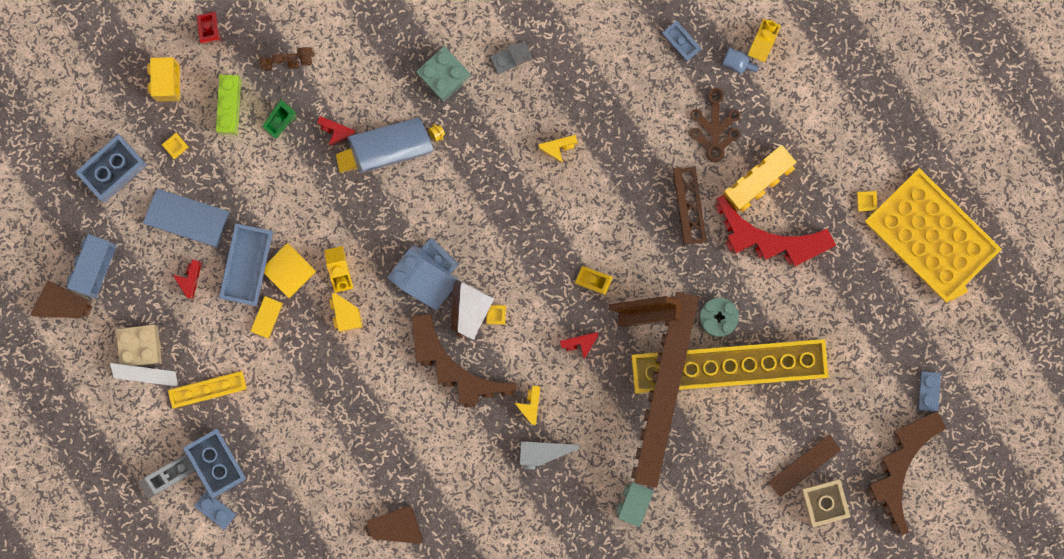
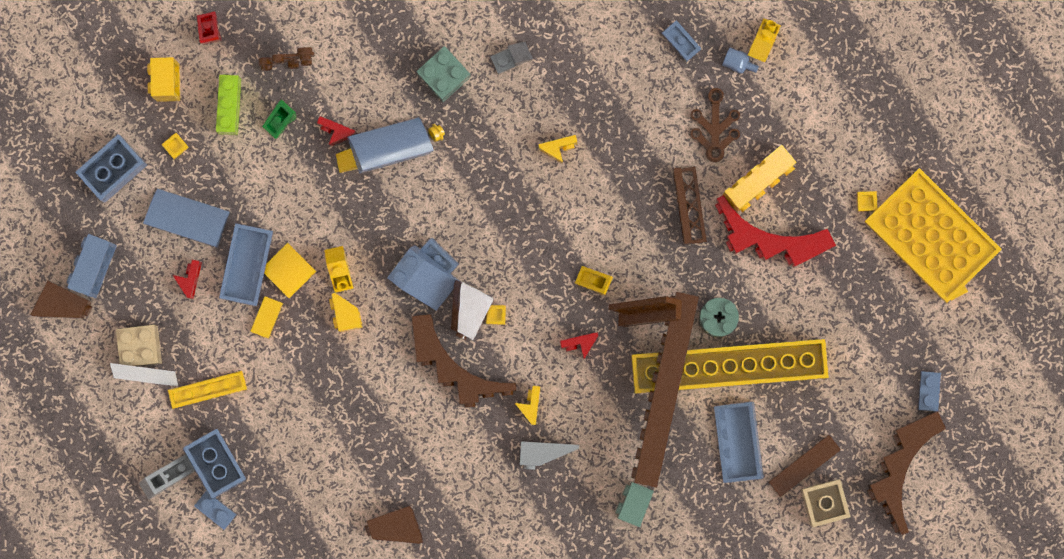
none -> sand blue slope [714,402,764,483]

